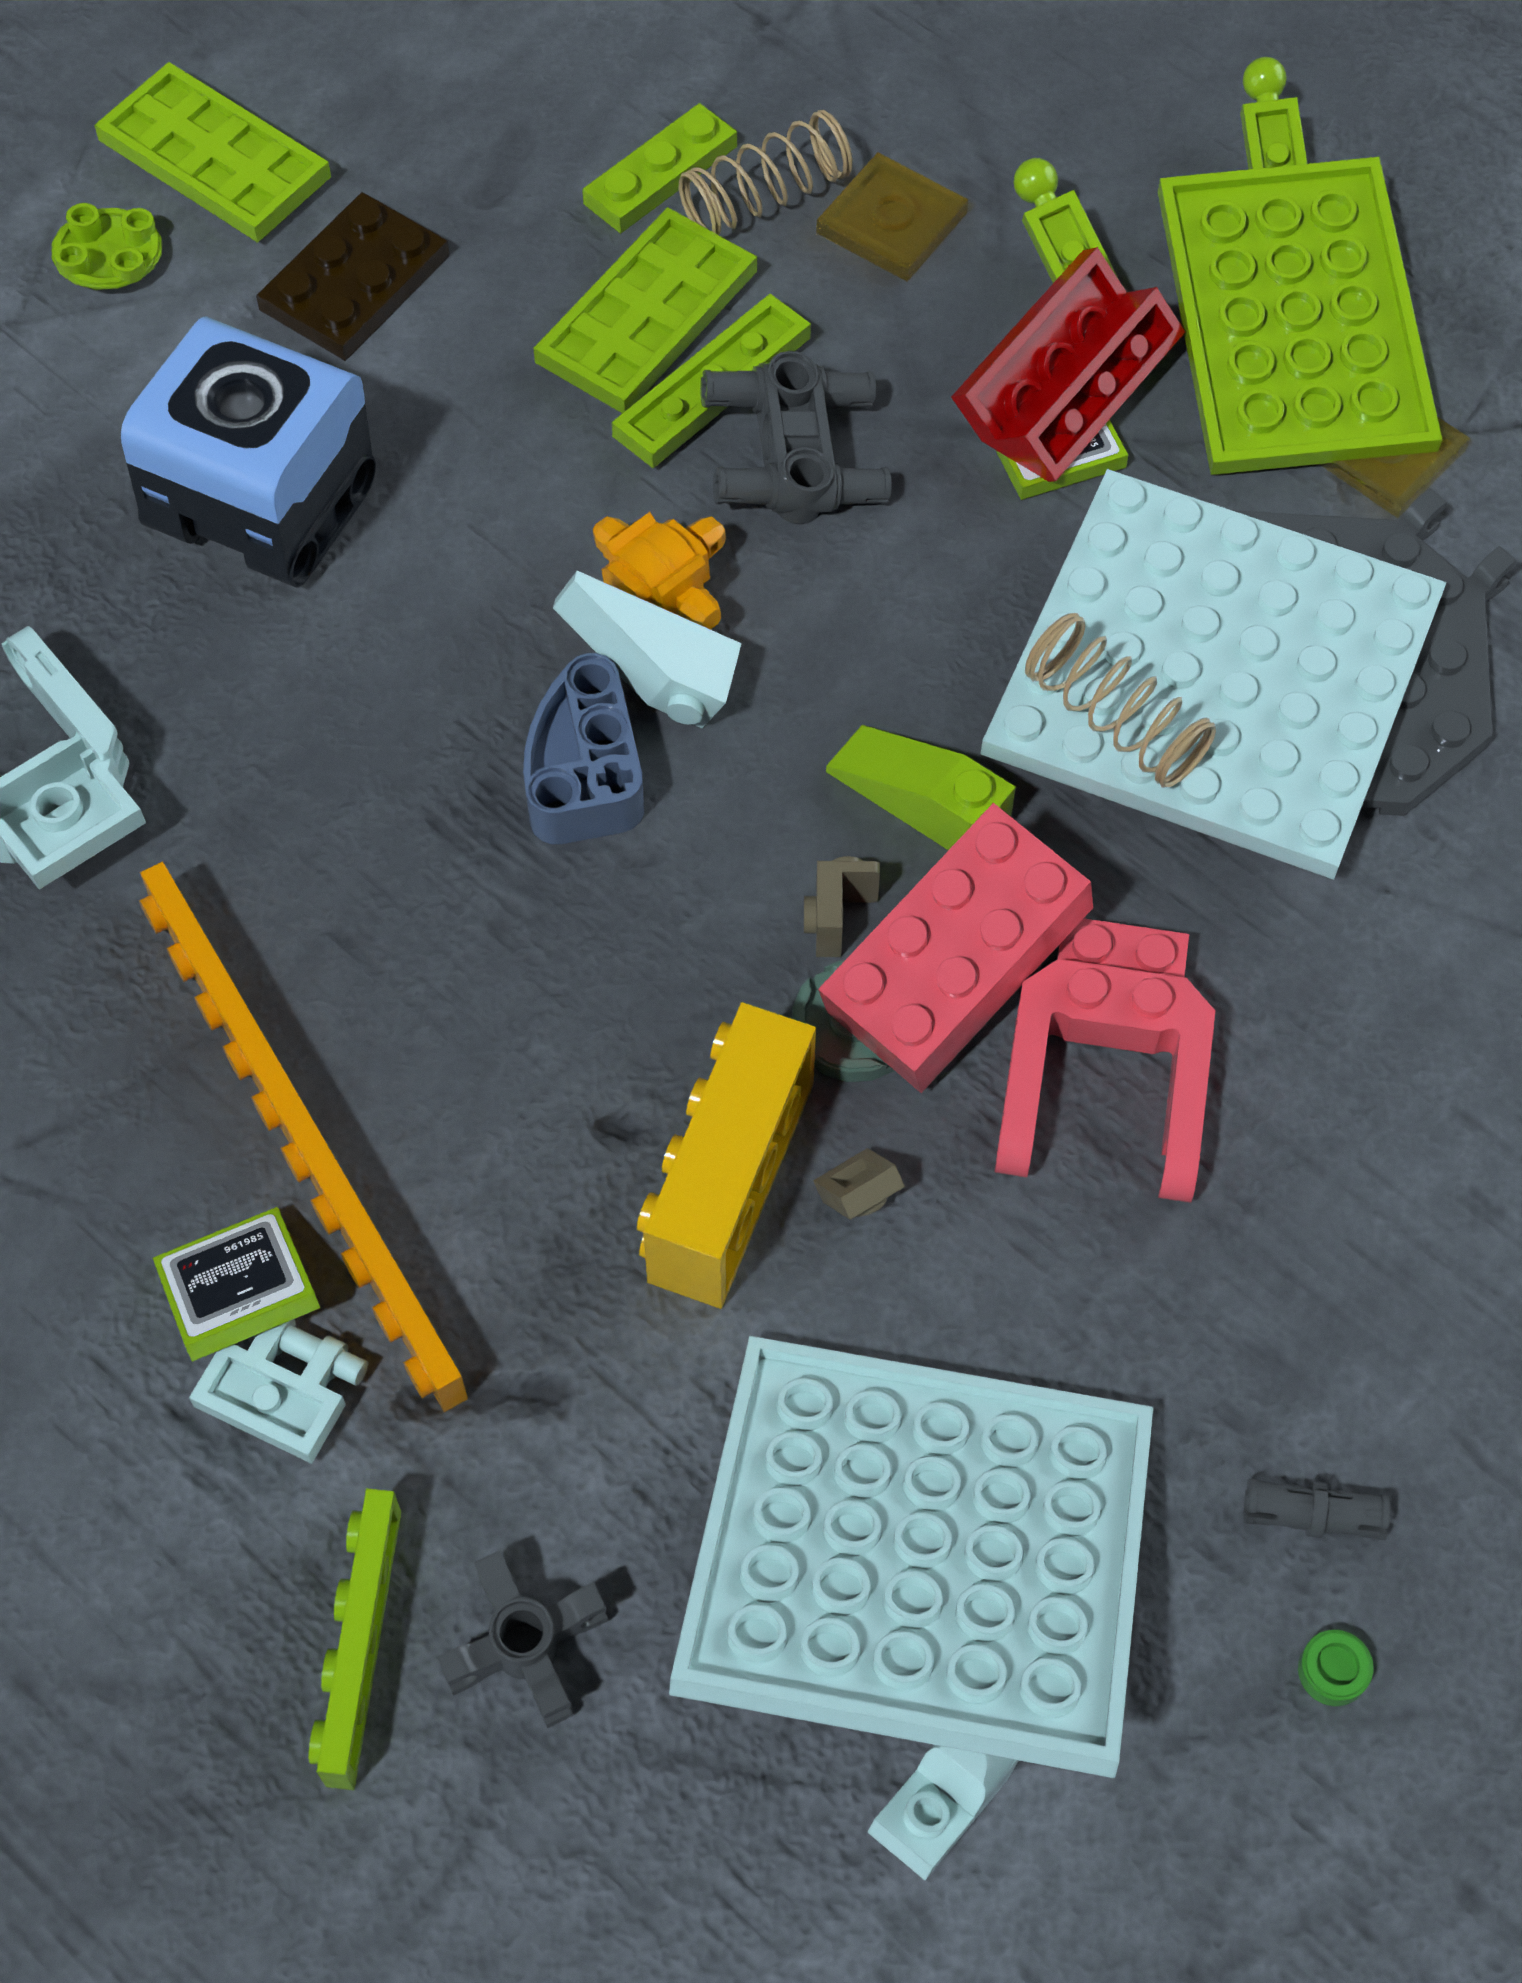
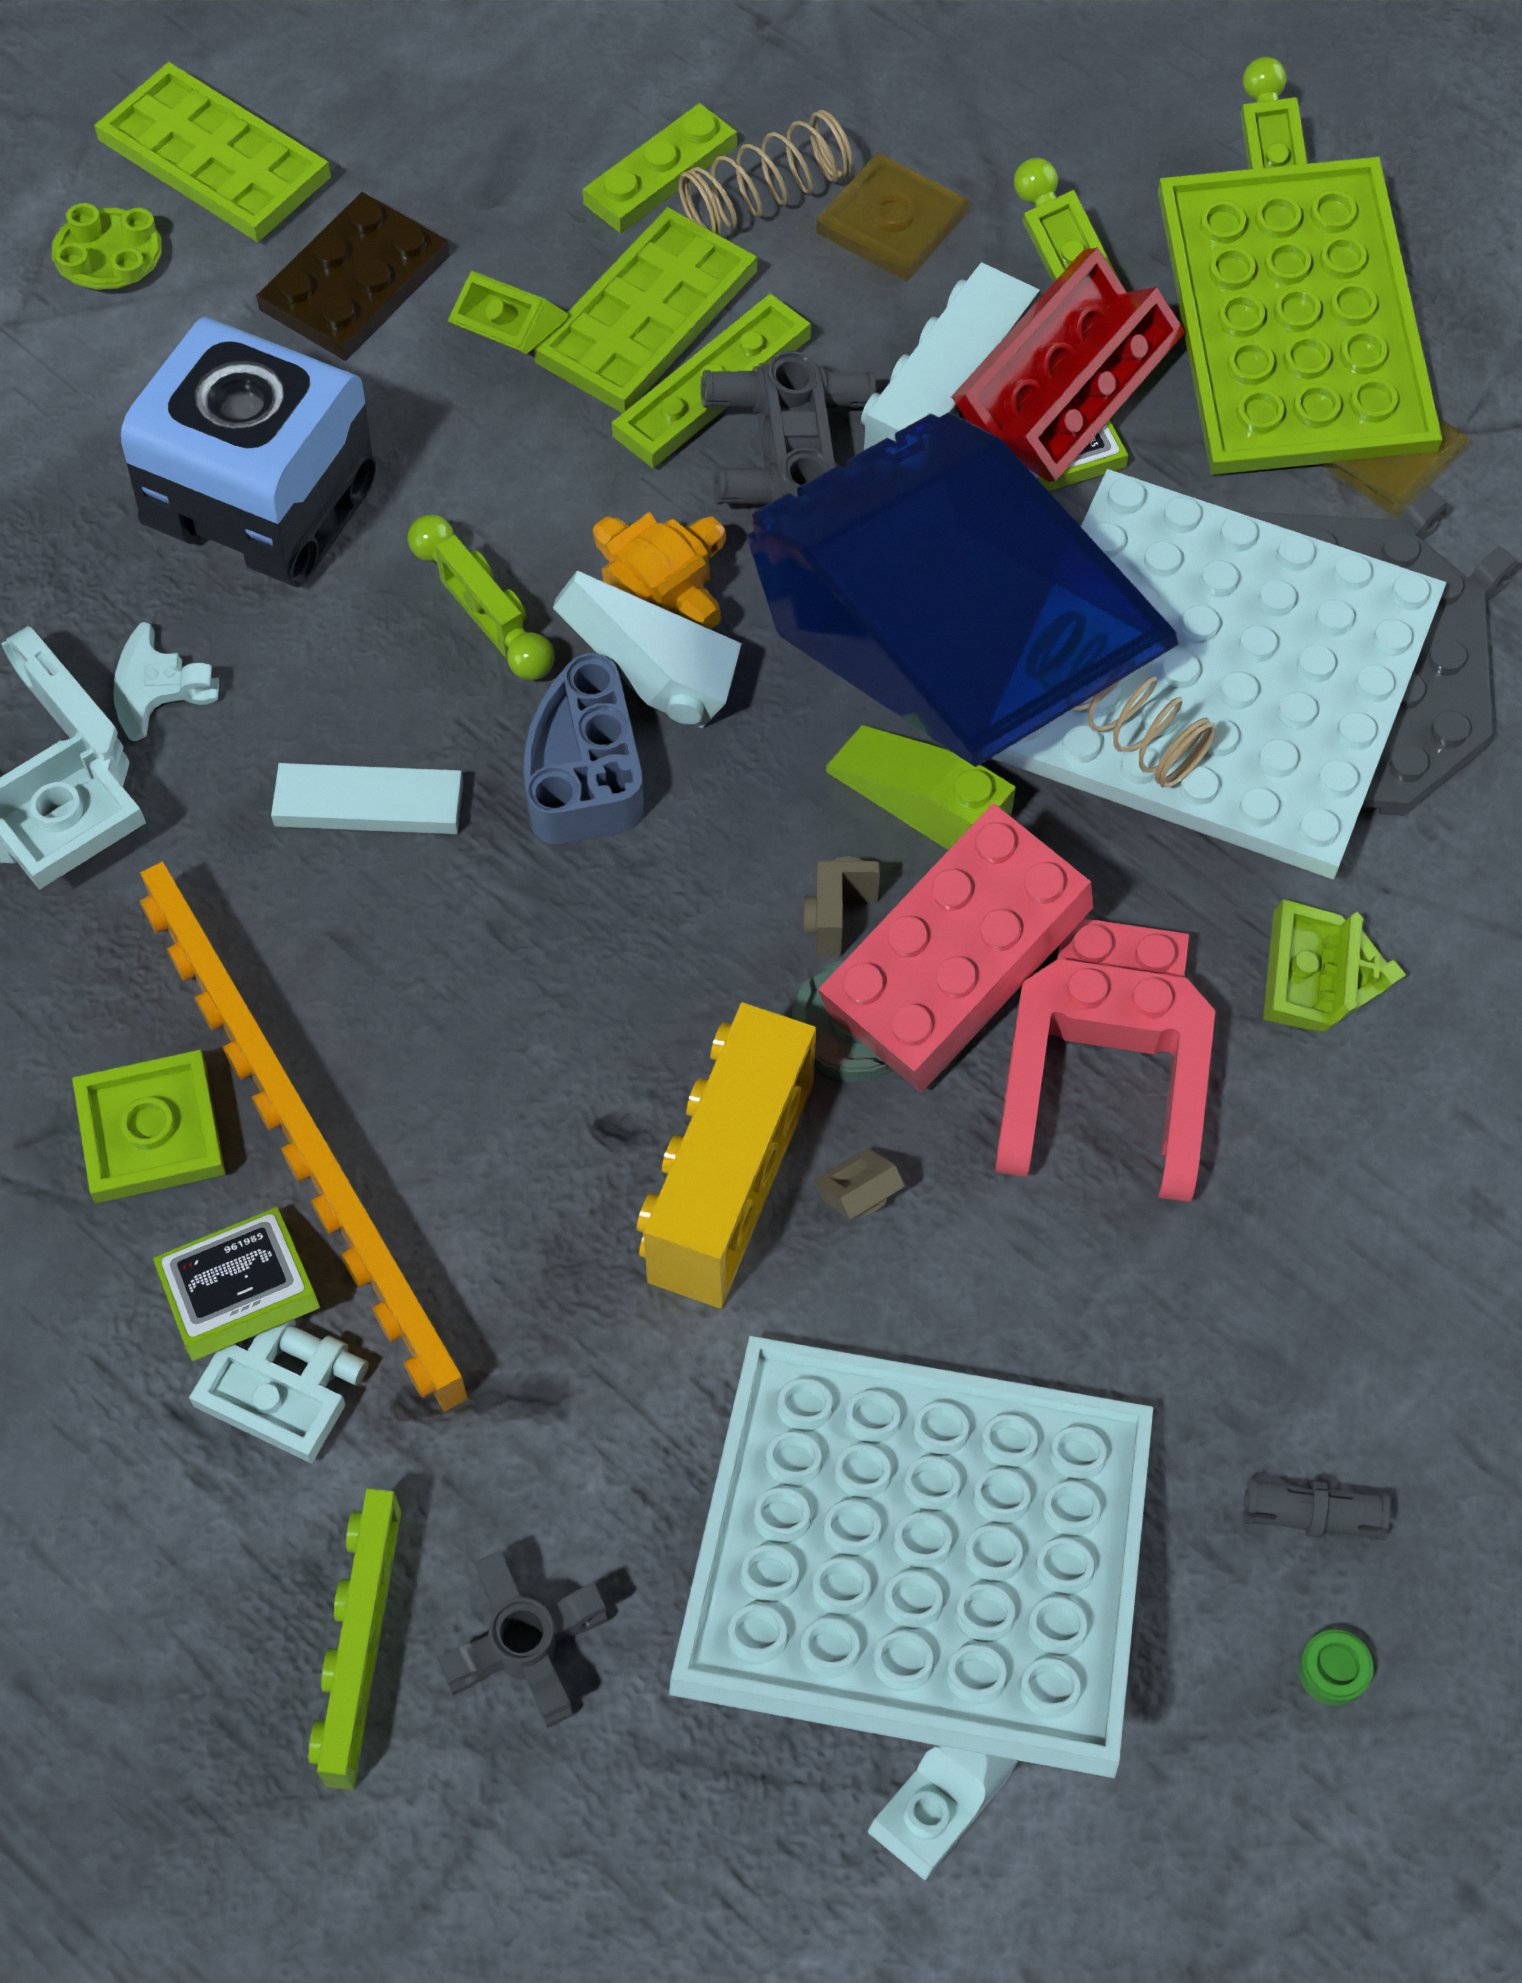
none -> lime plate [72,1050,226,1204]
none -> light aqua piece [113,622,219,741]
none -> light aqua tile [271,763,463,834]
none -> lime plate [407,514,555,681]
none -> lime slope [448,270,569,354]
none -> clear blue windscreen [746,412,1179,767]
none -> light aqua brick [861,262,1040,480]
none -> lime slope [1263,899,1406,1032]

